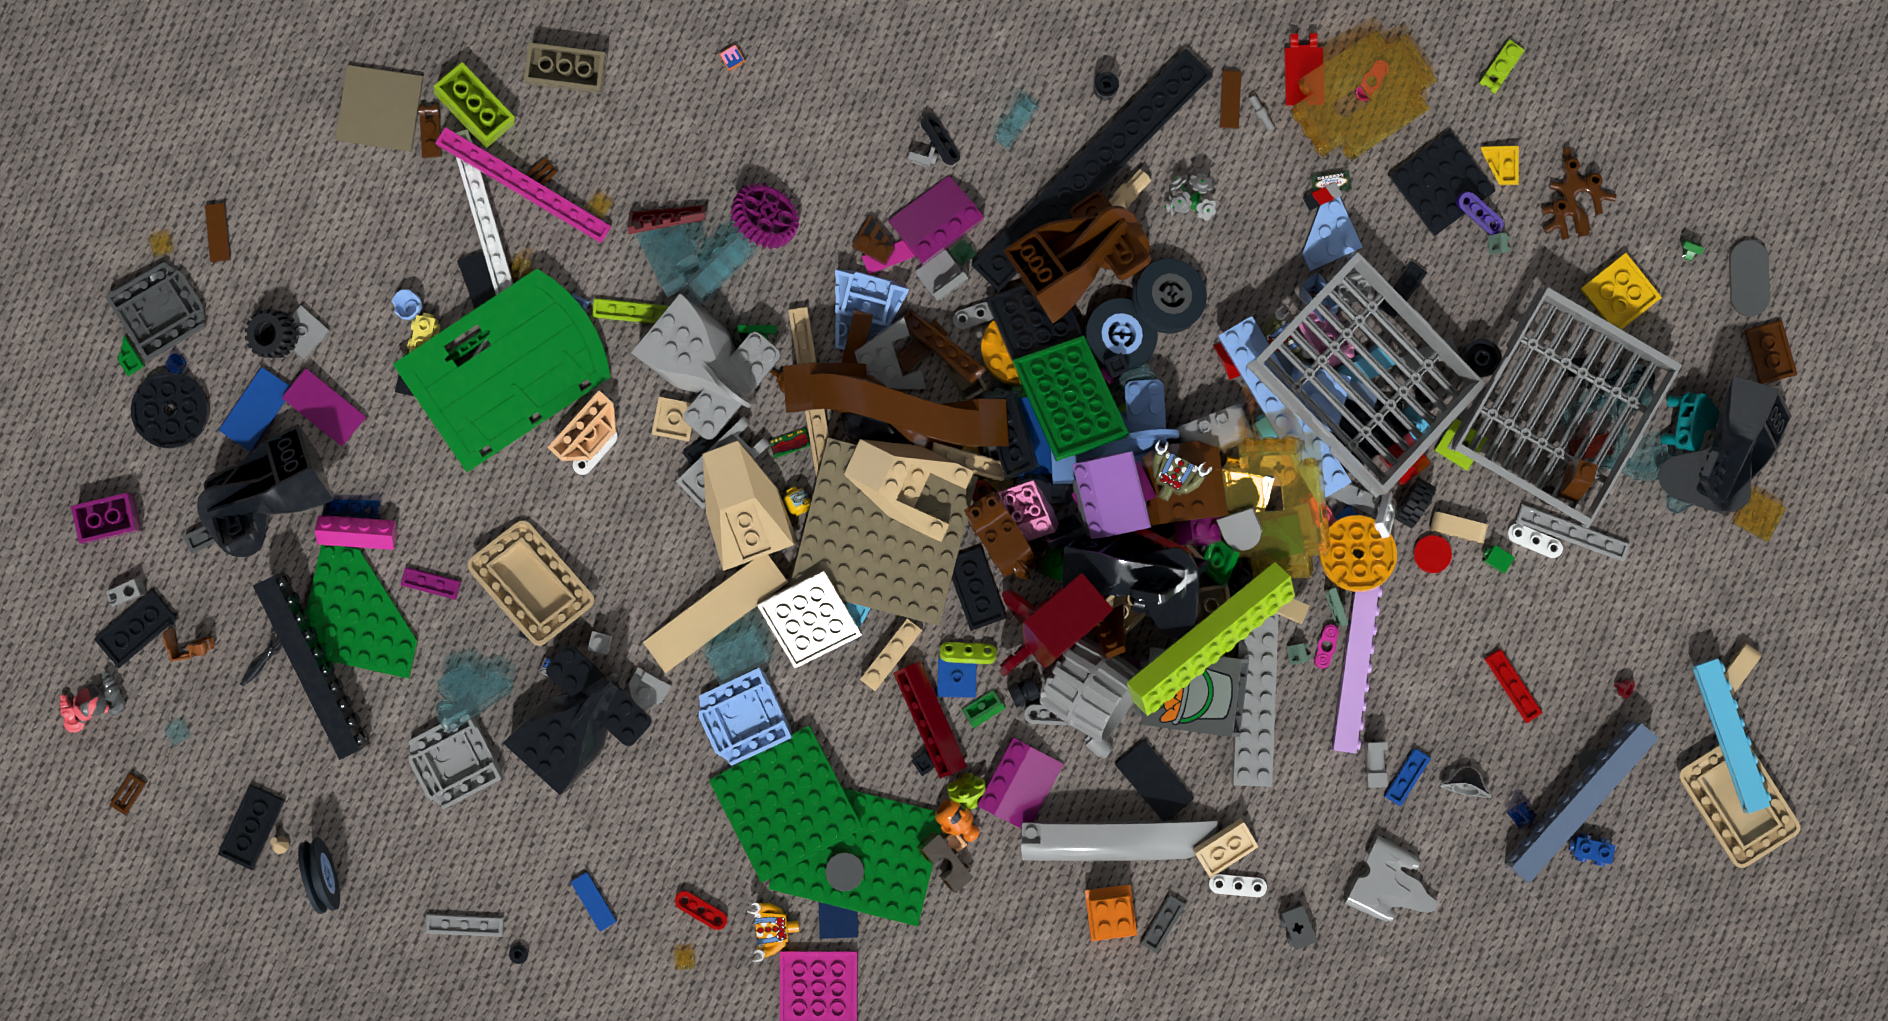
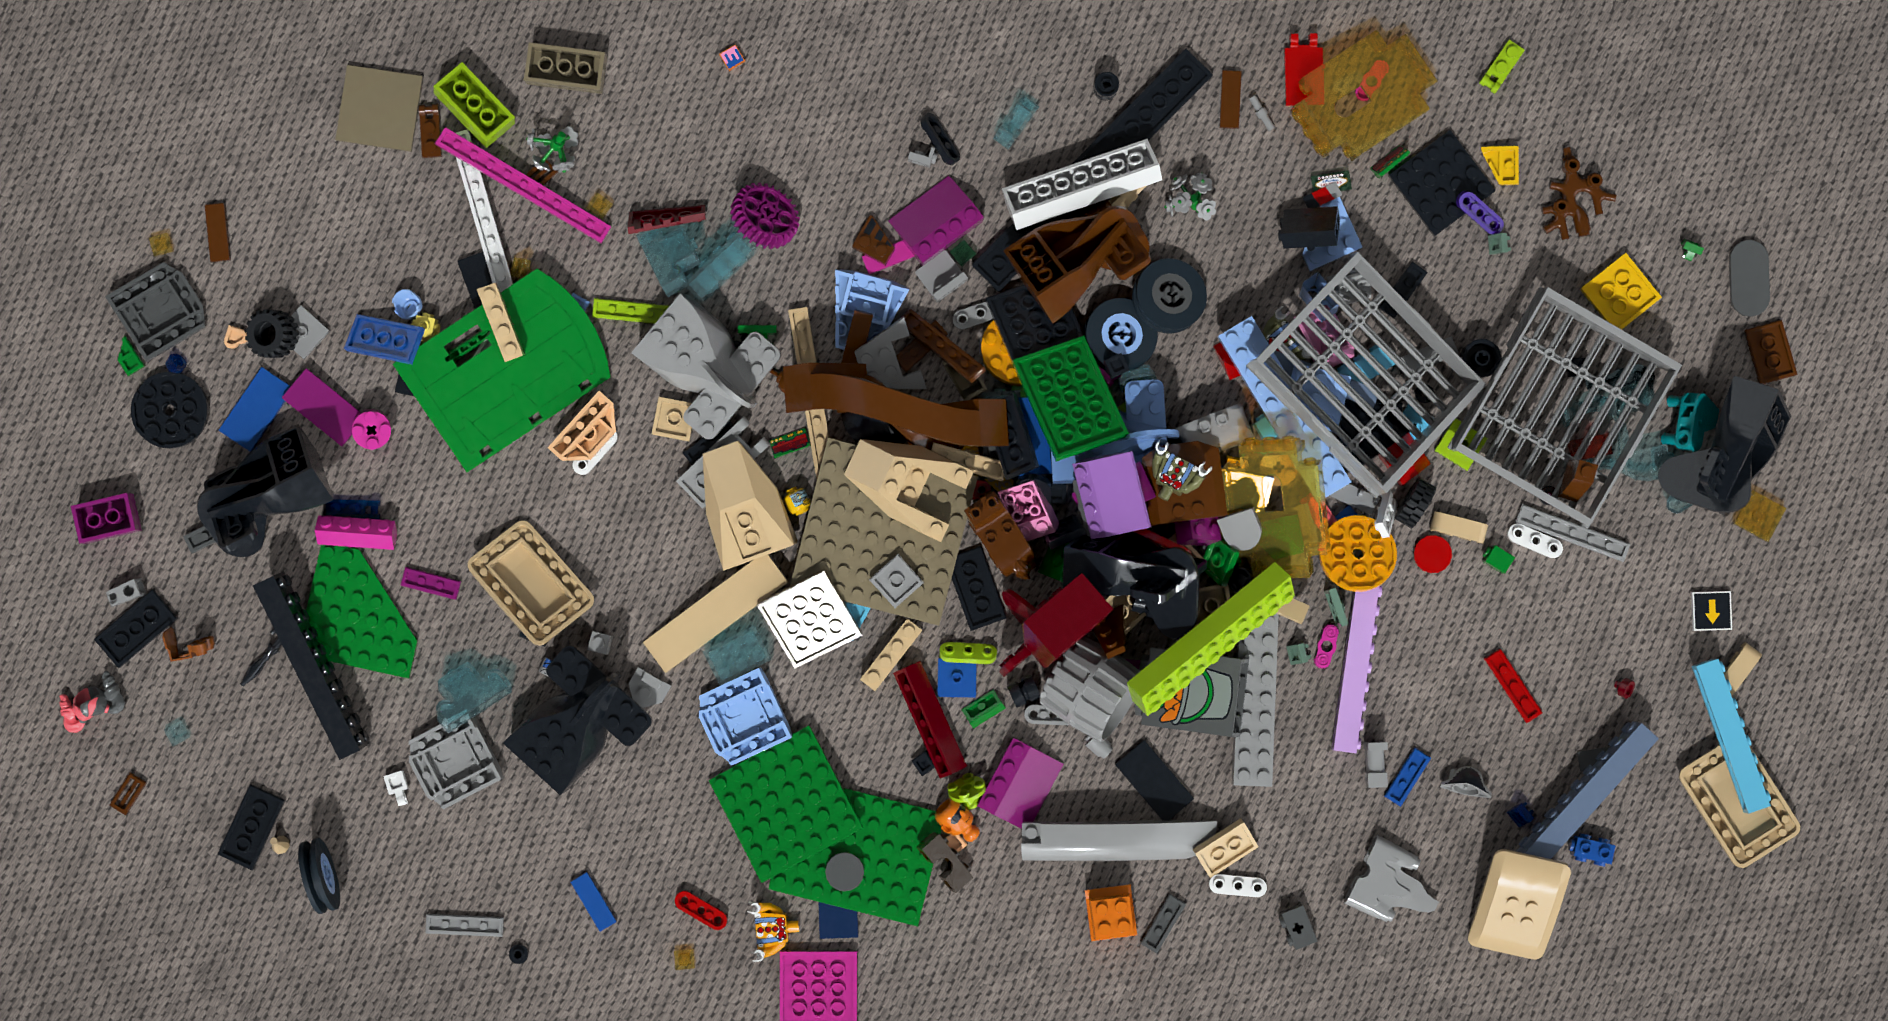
none -> light nougat tile [224,325,247,349]
none -> blue tile [344,314,425,365]
none -> dark pink brick [352,409,391,450]
none -> white plate [383,770,409,806]
none -> tan brick [477,282,524,362]
none -> light grey plant [526,126,578,173]
none -> light grey tile [869,554,924,608]
none -> white brick [1002,139,1162,230]
none -> black piece [1278,206,1340,251]
none -> slope [1370,145,1410,179]
none -> tan wedge [1468,849,1571,959]
none -> black tile [1691,591,1732,631]

